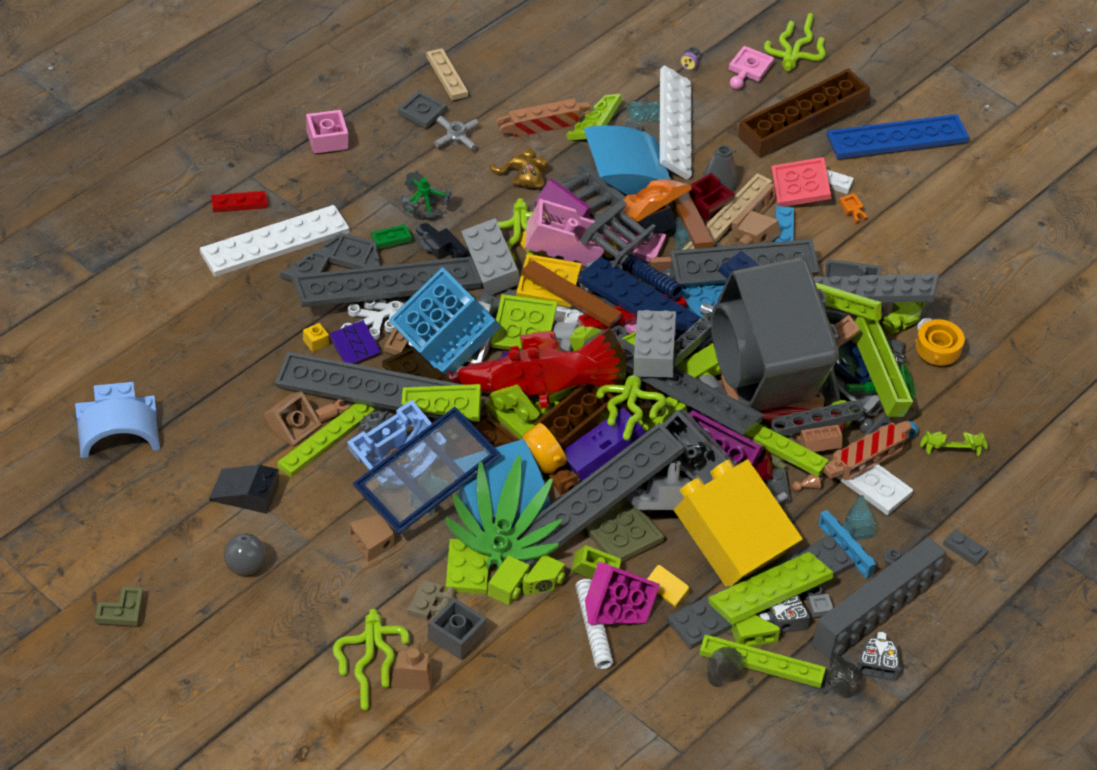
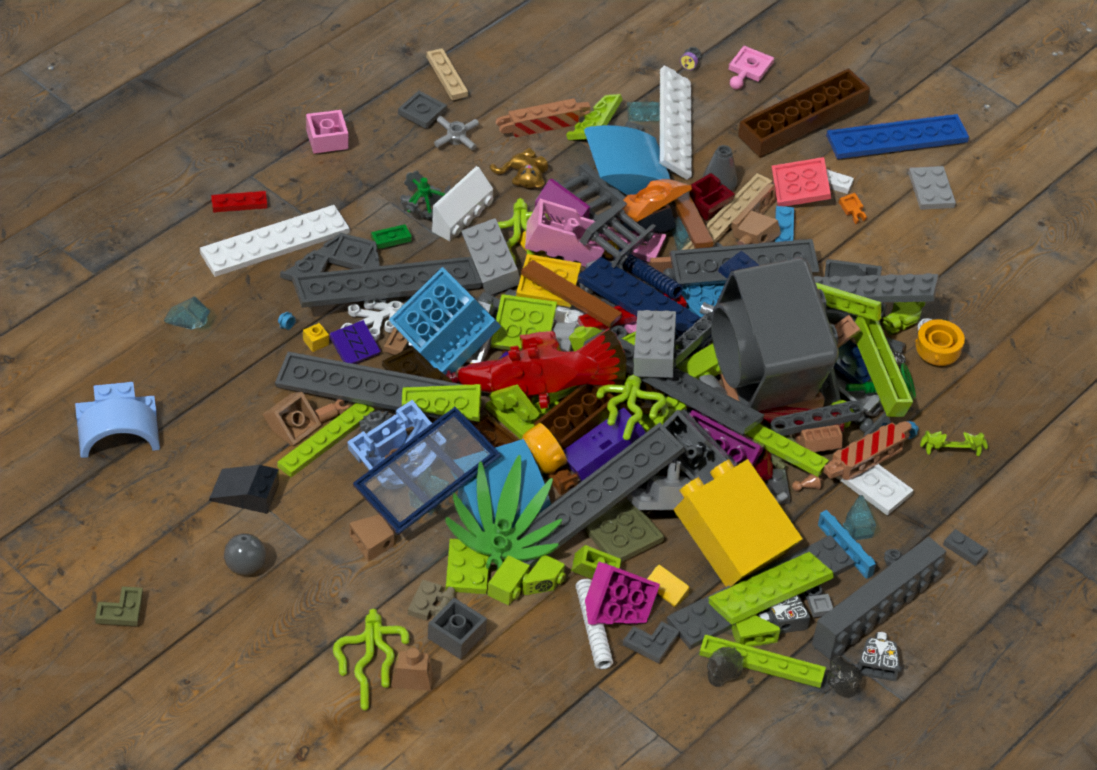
black plate [415,223,468,259] -> none
lime plant [764,13,826,71] -> none
none -> clear light blue slope [164,296,210,330]
none -> dark azure plate [278,312,295,330]
none -> white slope [432,166,494,241]
none -> dark grey plate [623,622,680,664]
none -> light grey plate [908,166,956,210]

